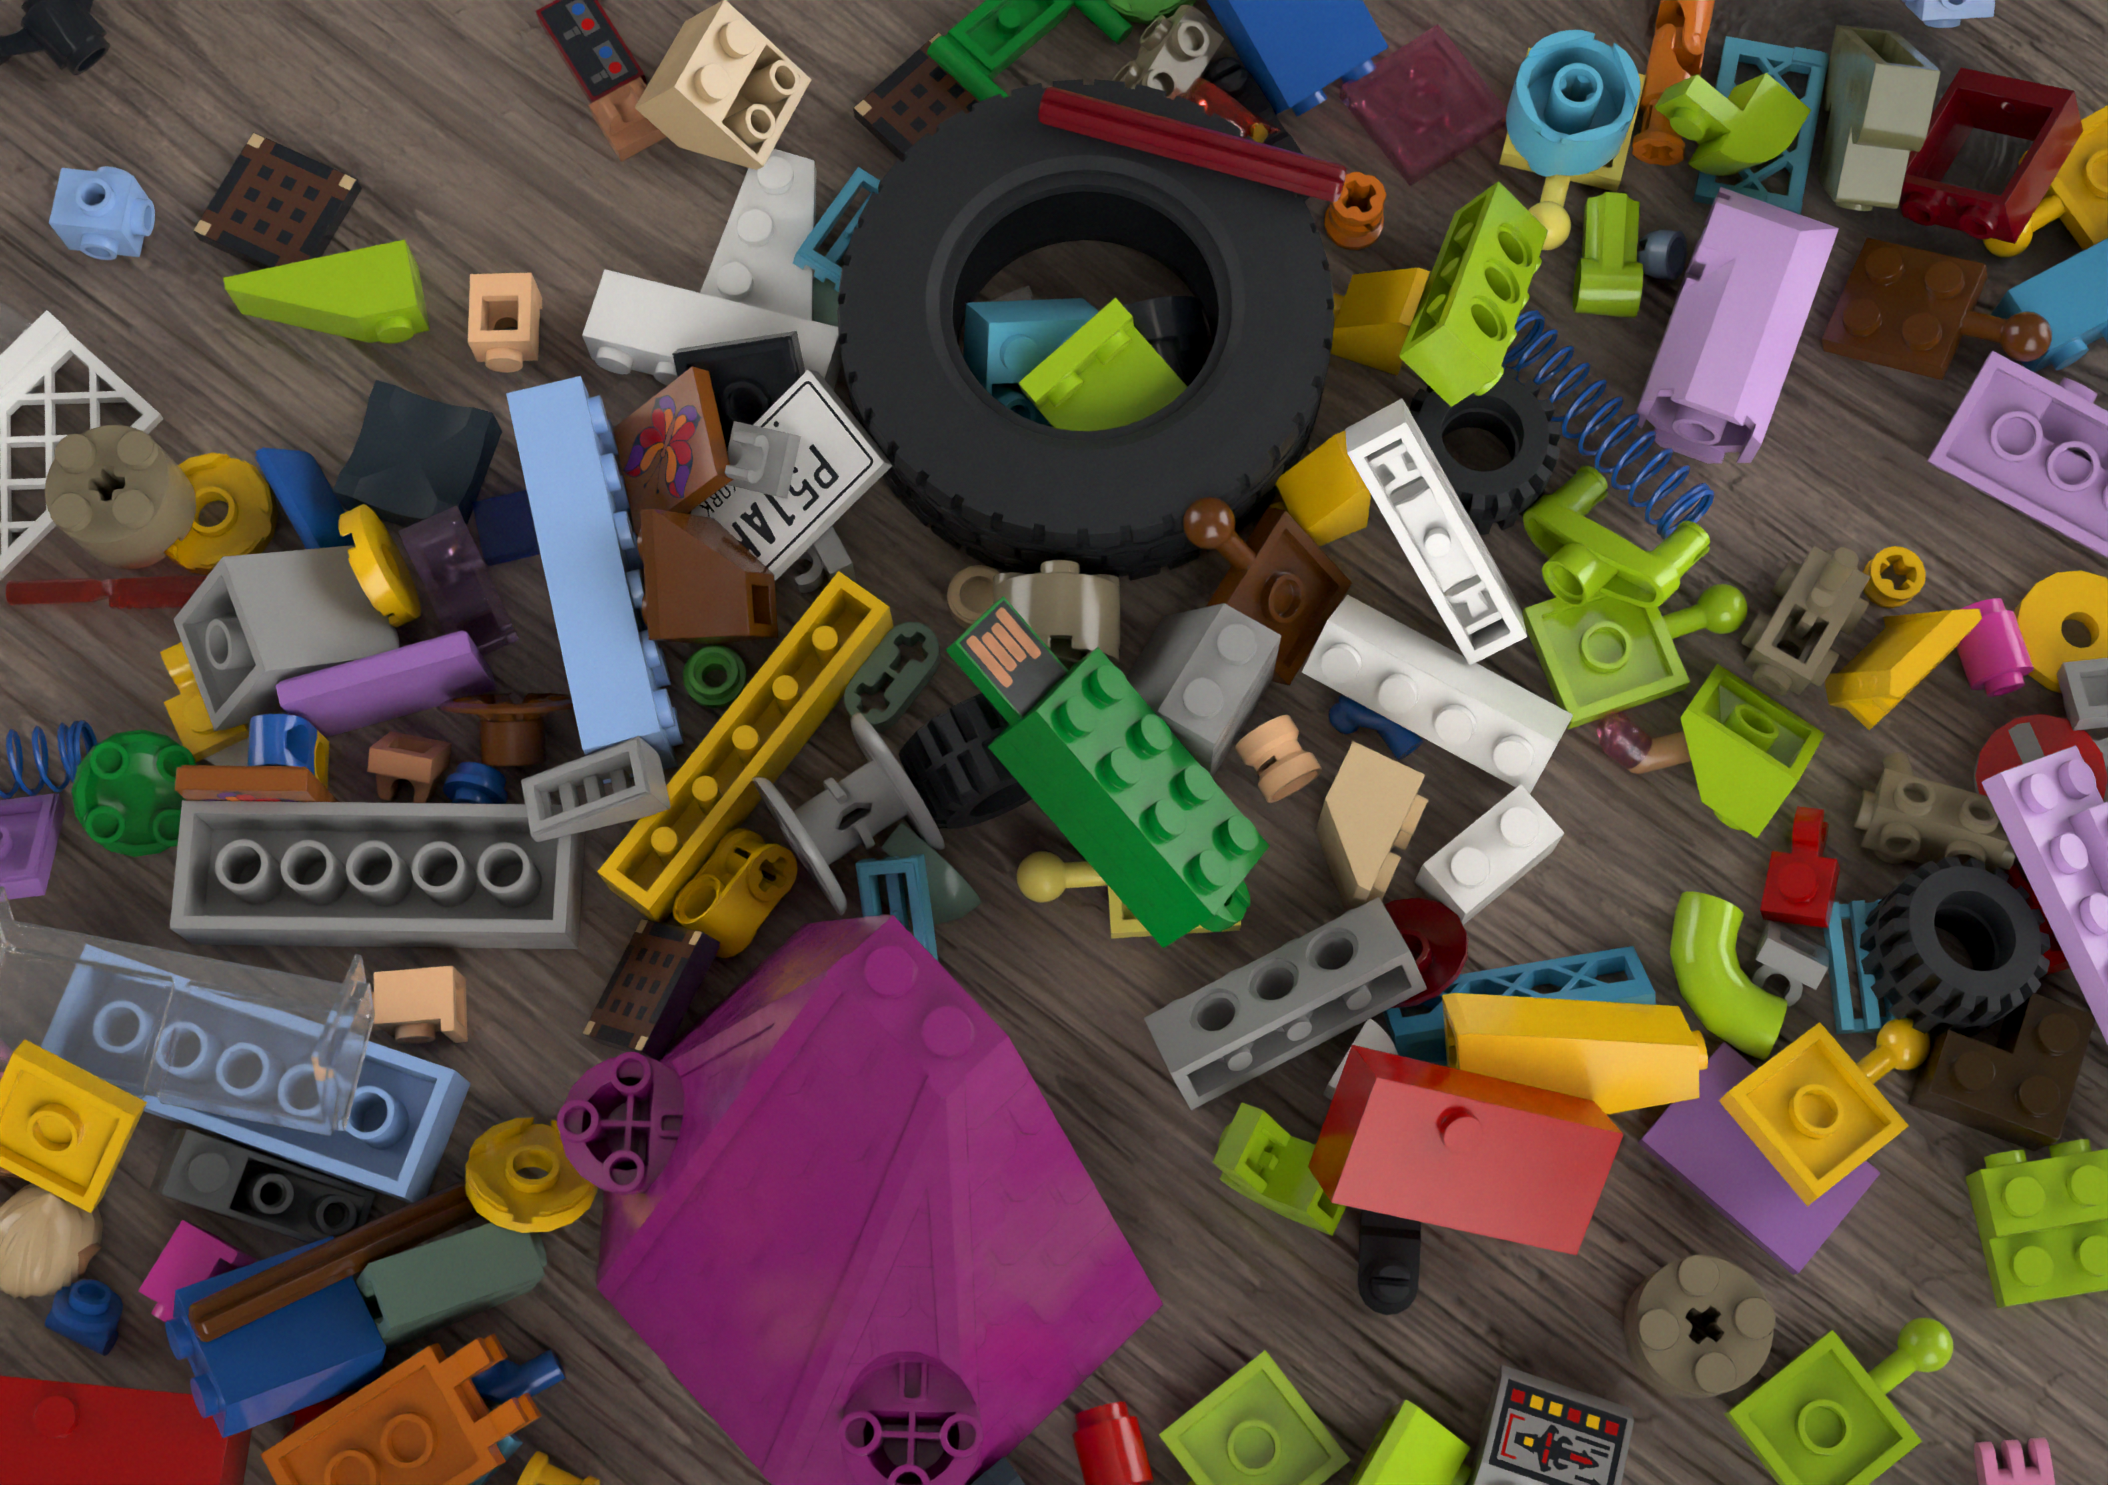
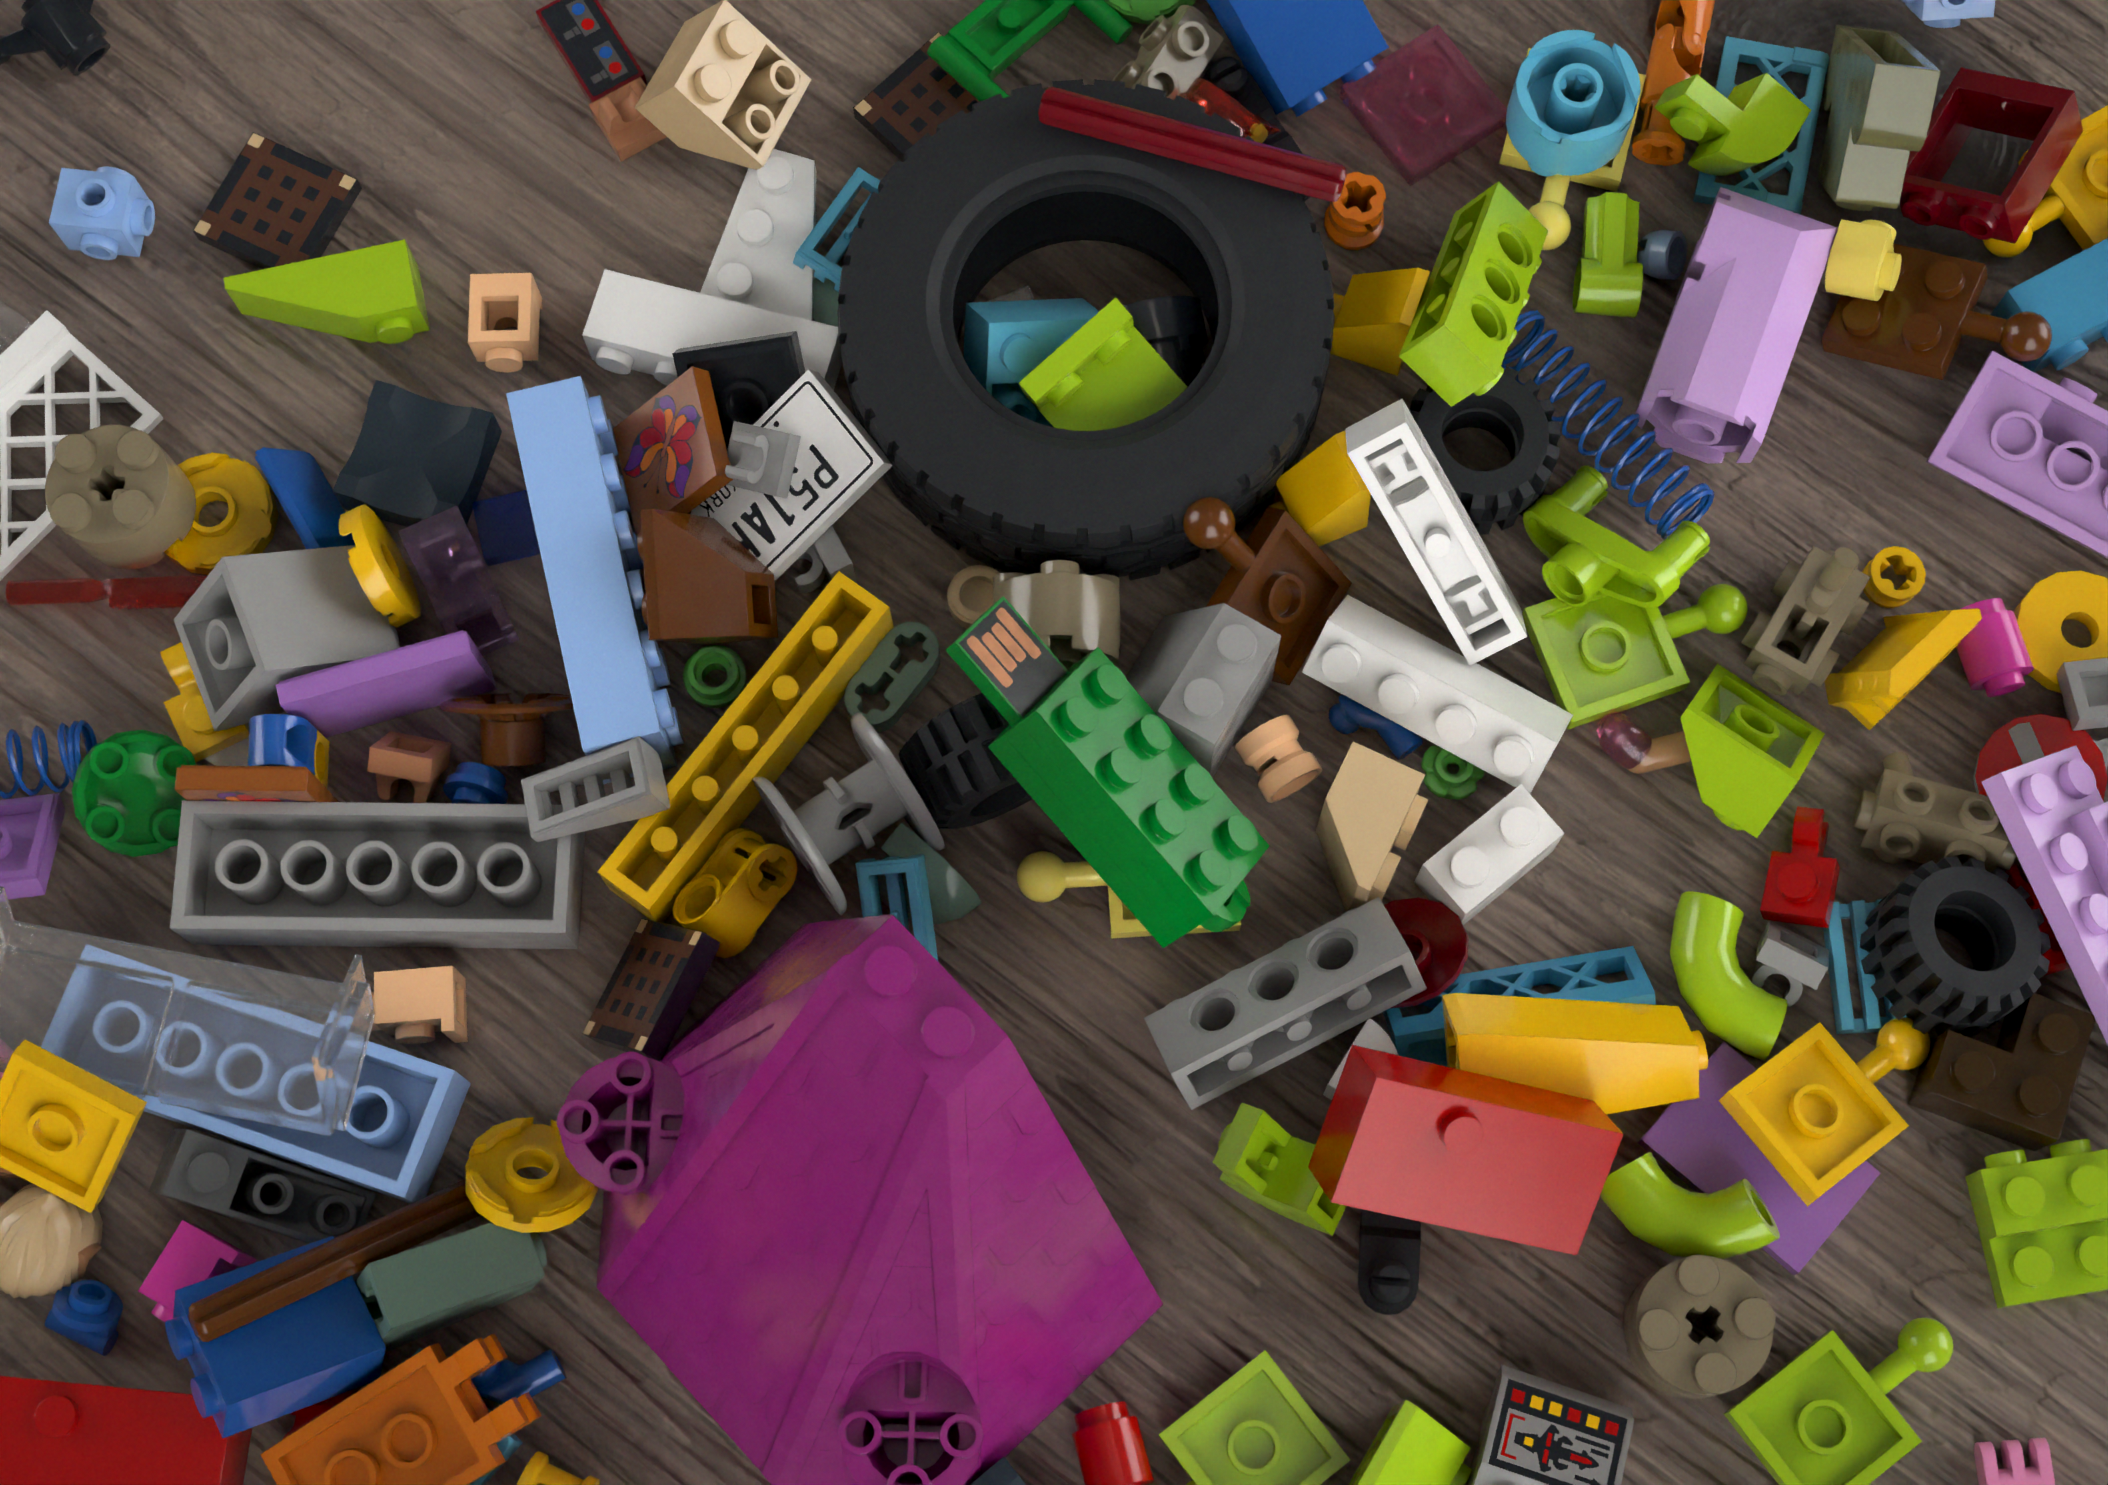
none -> bright green plate [1421,745,1484,800]
none -> lime cylinder [1600,1152,1780,1260]
none -> light yellow plate [1825,219,1902,301]

